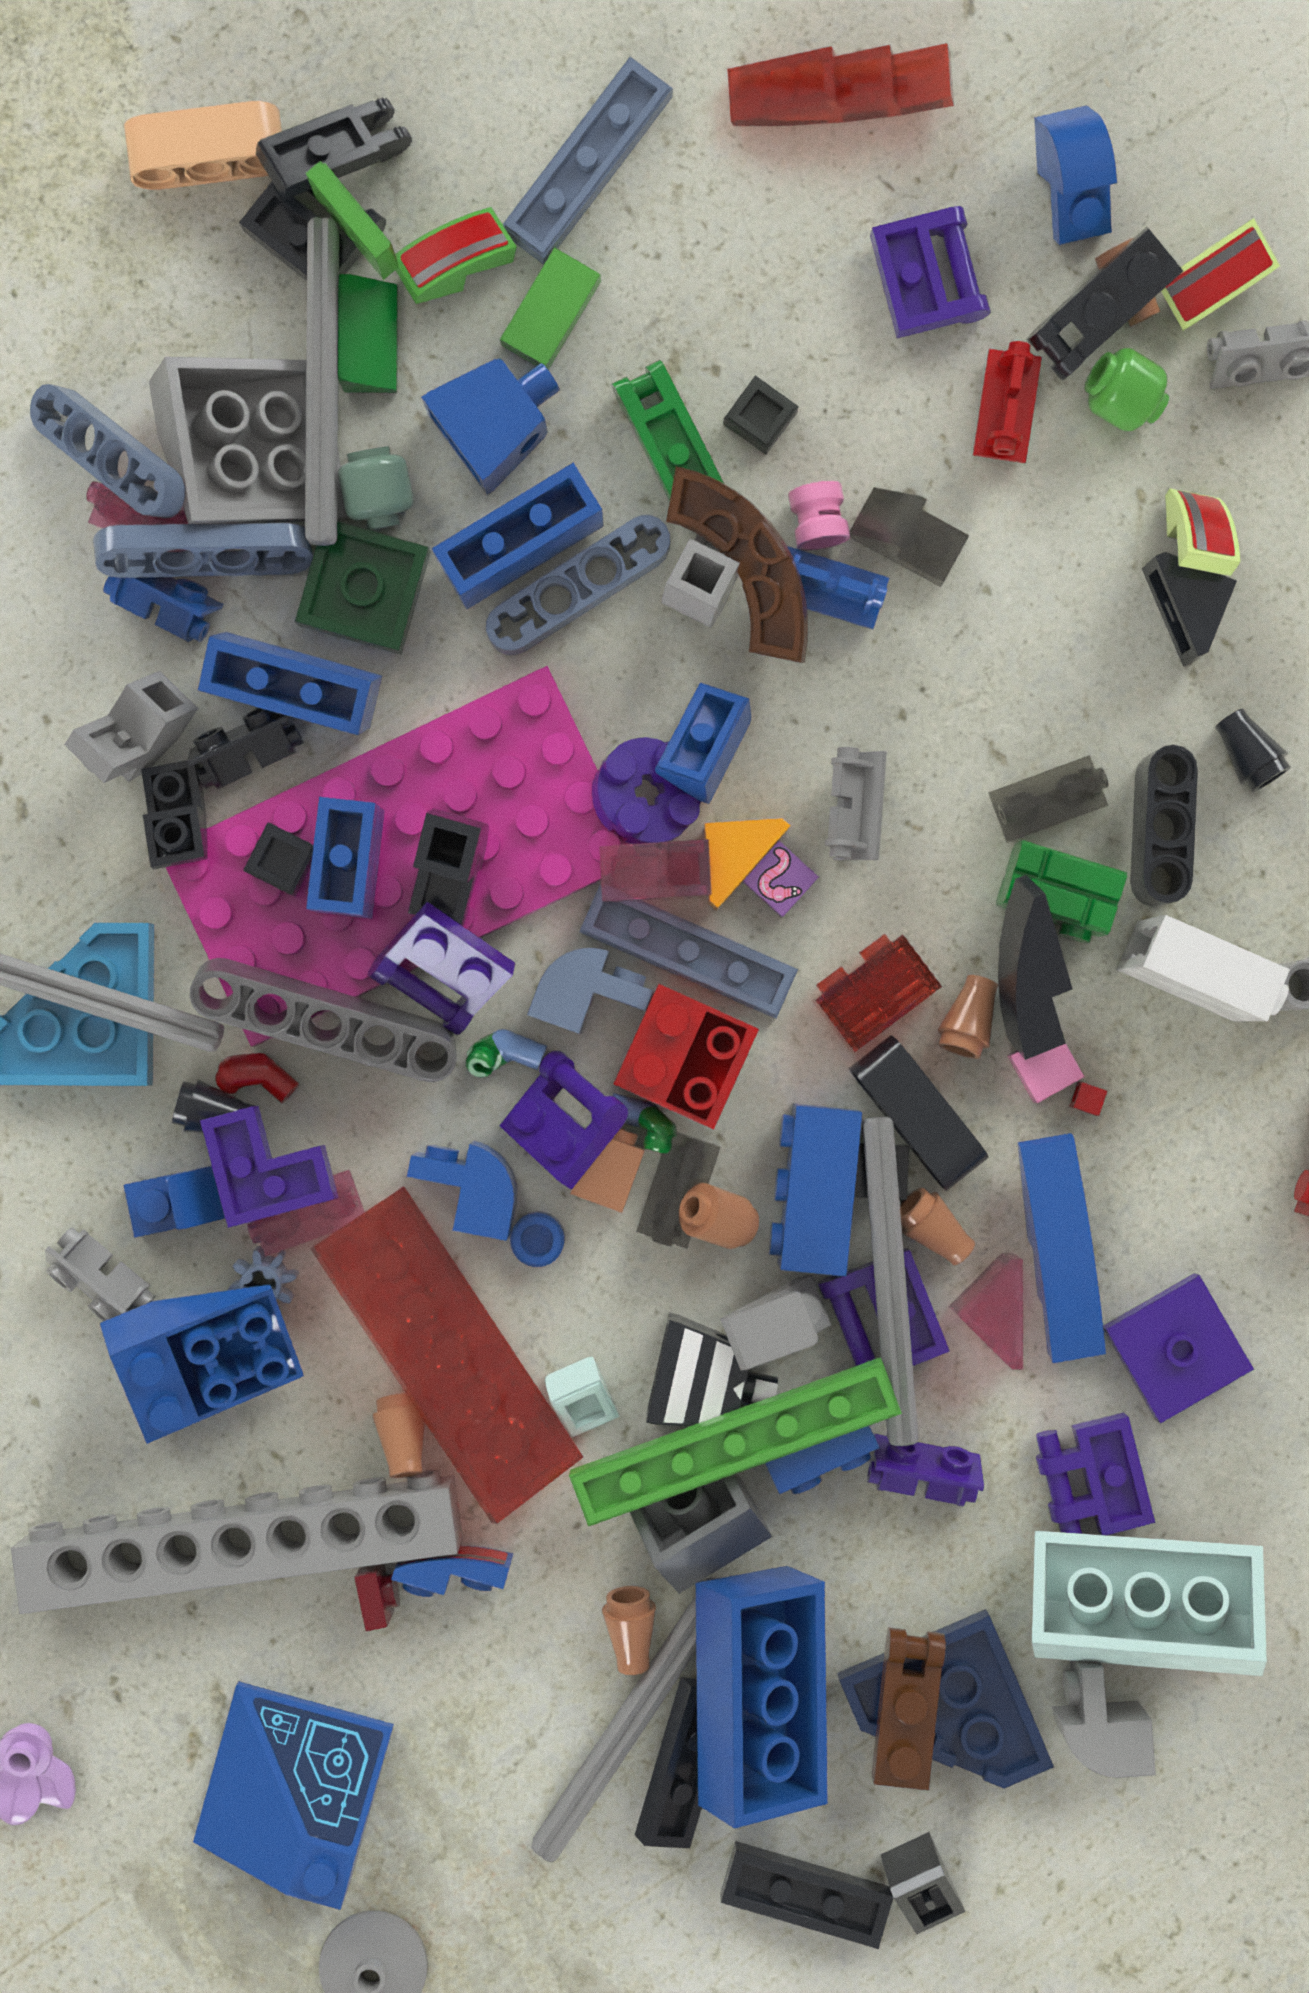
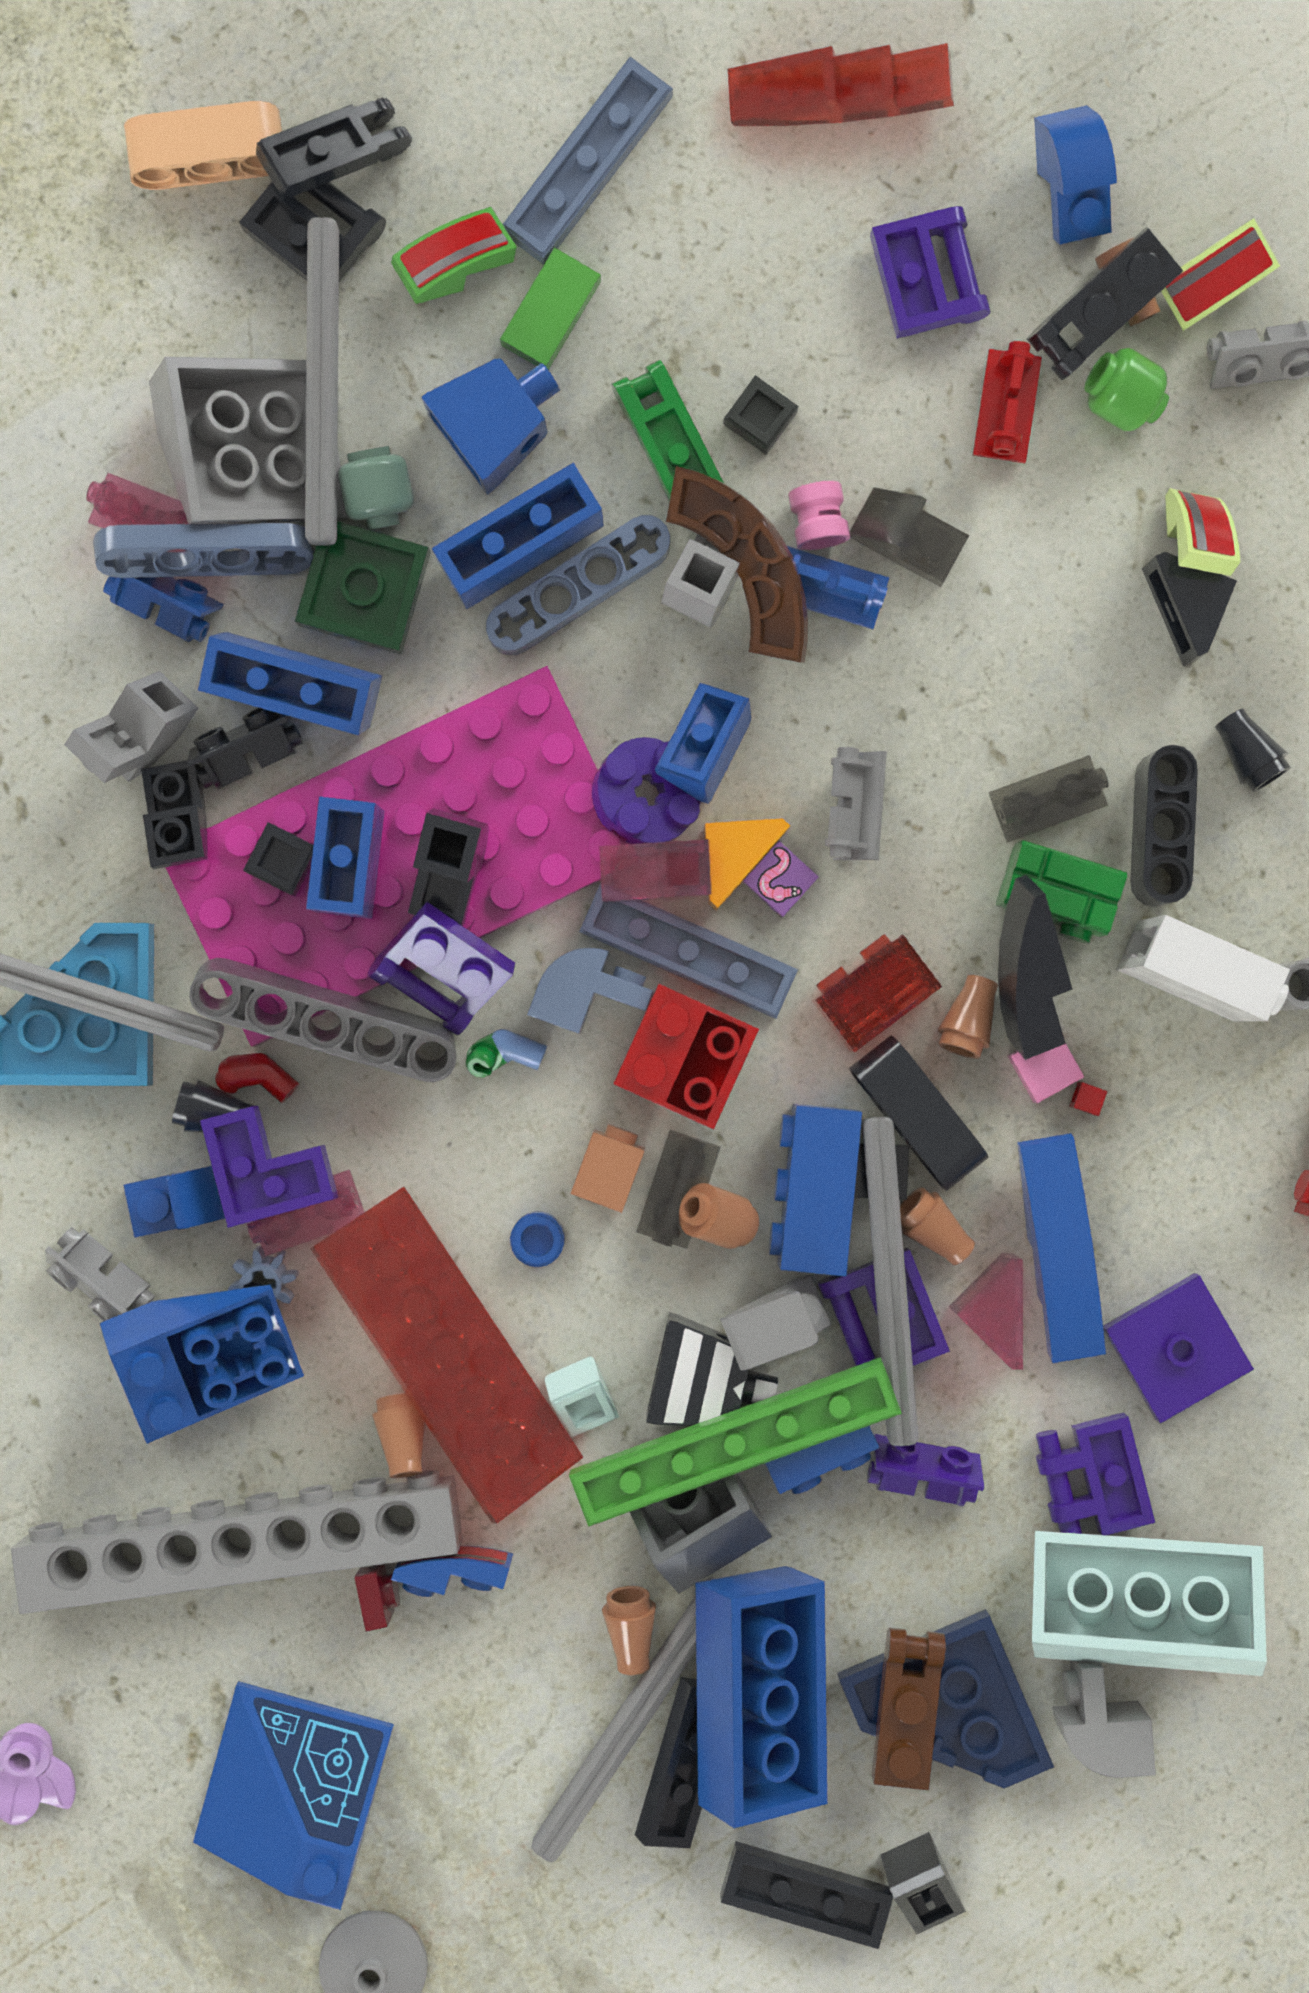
sand blue beam [30,384,185,519] -> none
bright green tile [306,161,398,280] -> none
green slope [338,274,398,393] -> none
blue brick [407,1141,518,1241] -> none
dark purple plate [499,1050,628,1190] -> none
green arm [613,1093,677,1154] -> none

